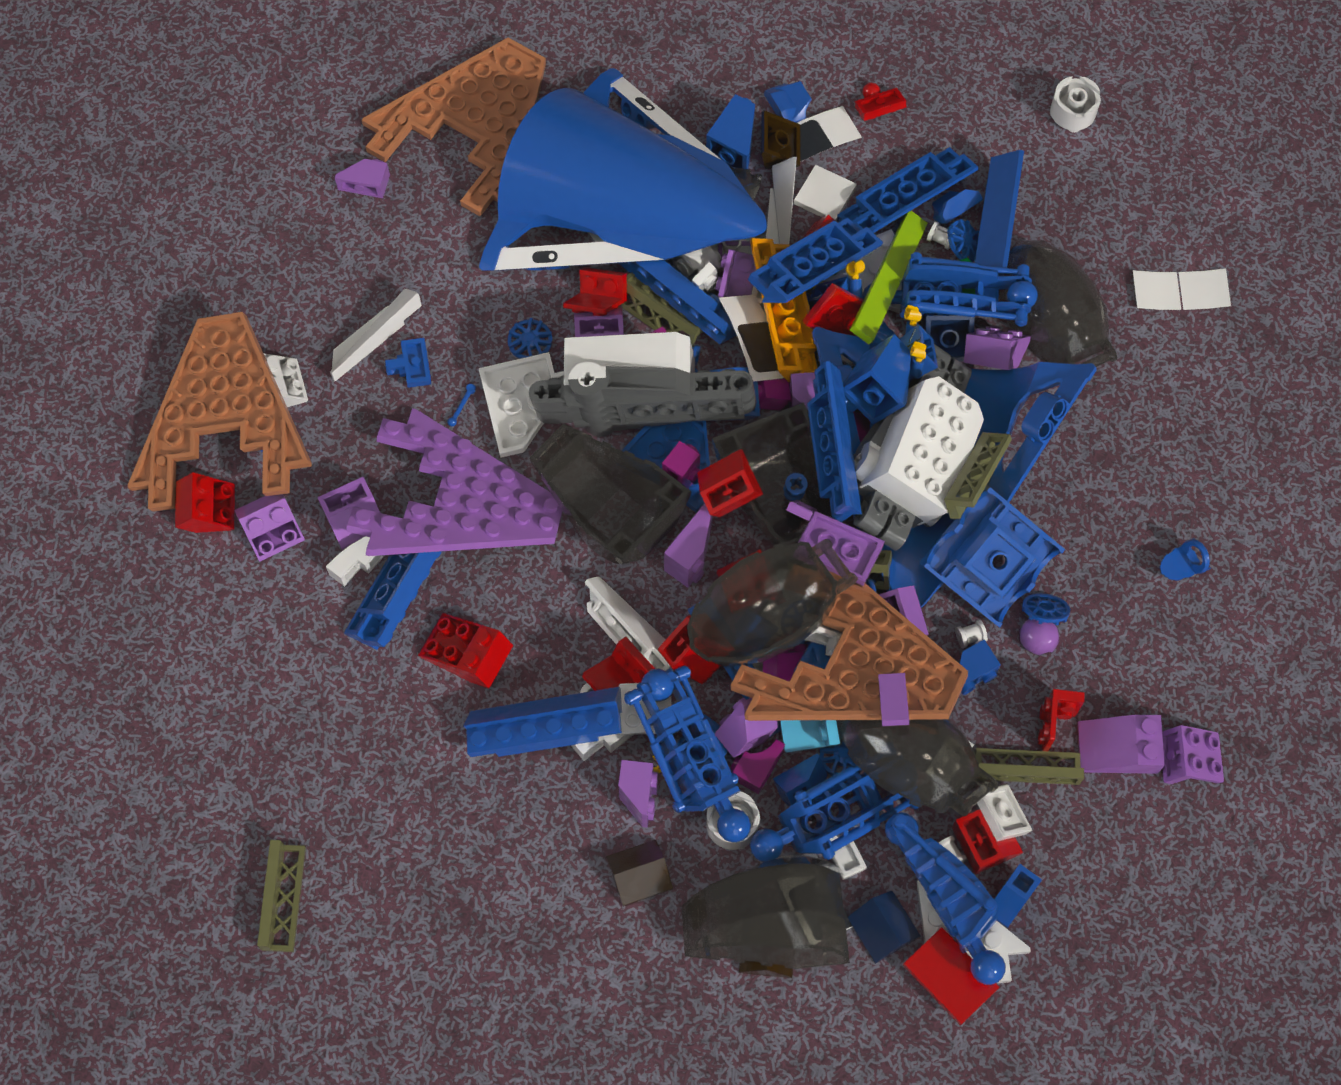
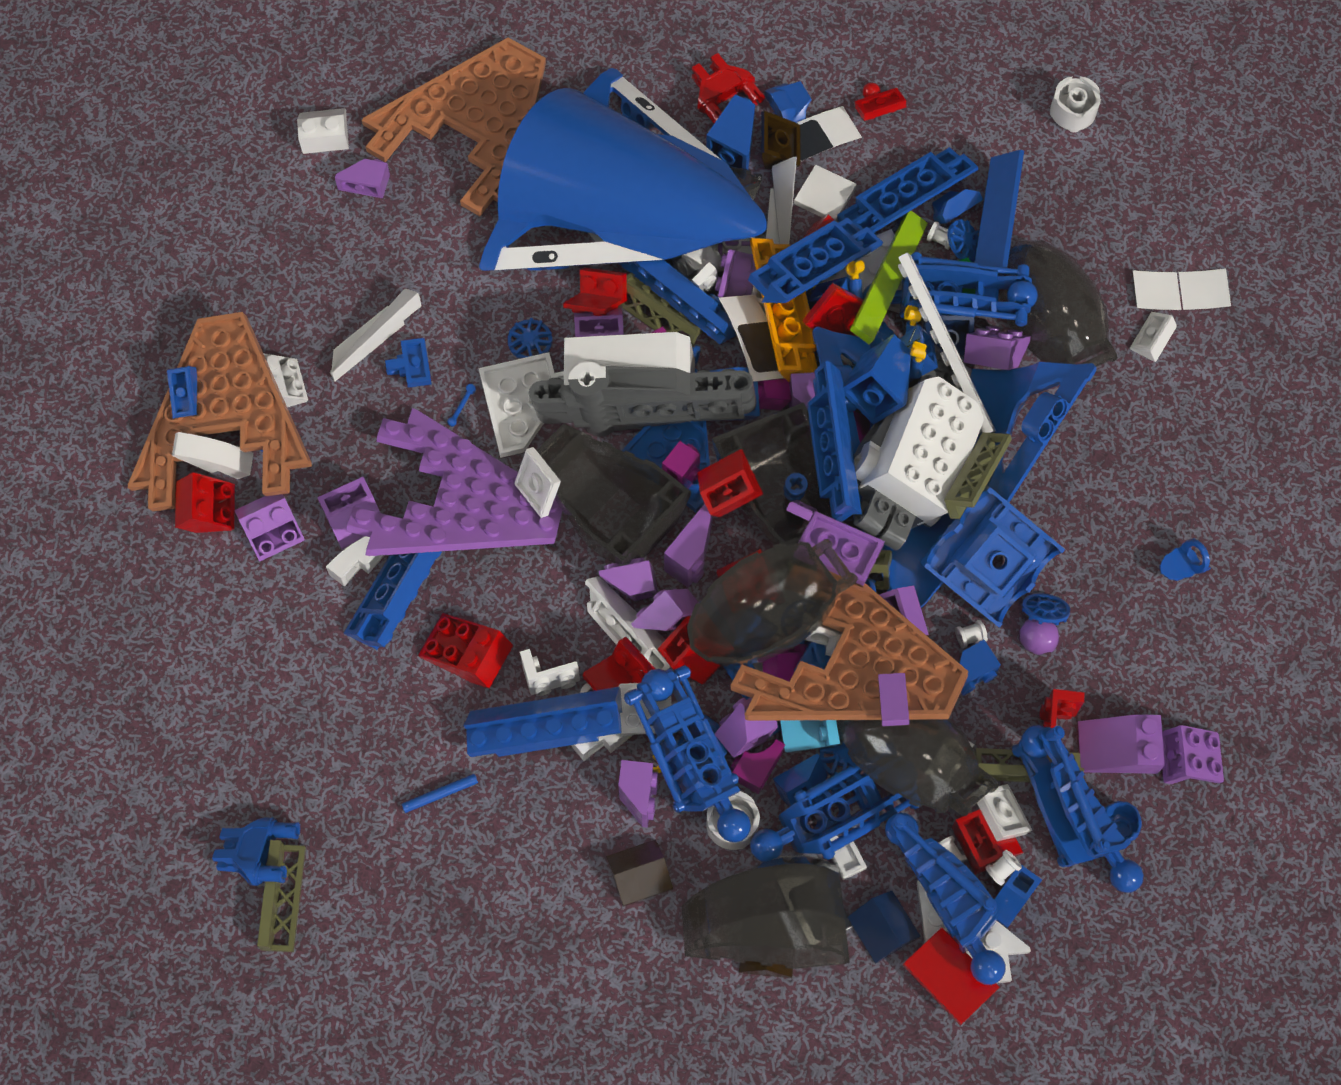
none -> blue slope [167,366,197,419]
none -> white slope [172,432,253,479]
none -> blue connector [212,817,300,886]
none -> white slope [297,108,349,154]
none -> blue bar [401,774,478,813]
none -> white tile [514,447,561,518]
none -> white bracket [520,649,580,696]
none -> medium lavender slope [599,558,658,601]
none -> medium lavender slope [631,589,706,631]
none -> red connector [692,53,765,125]
none -> white plate [898,253,996,433]
none -> white bush [985,850,1022,886]
none -> blue piece [1012,725,1144,893]
none -> blue hair [1105,801,1142,842]
none -> white slope [1130,312,1177,362]

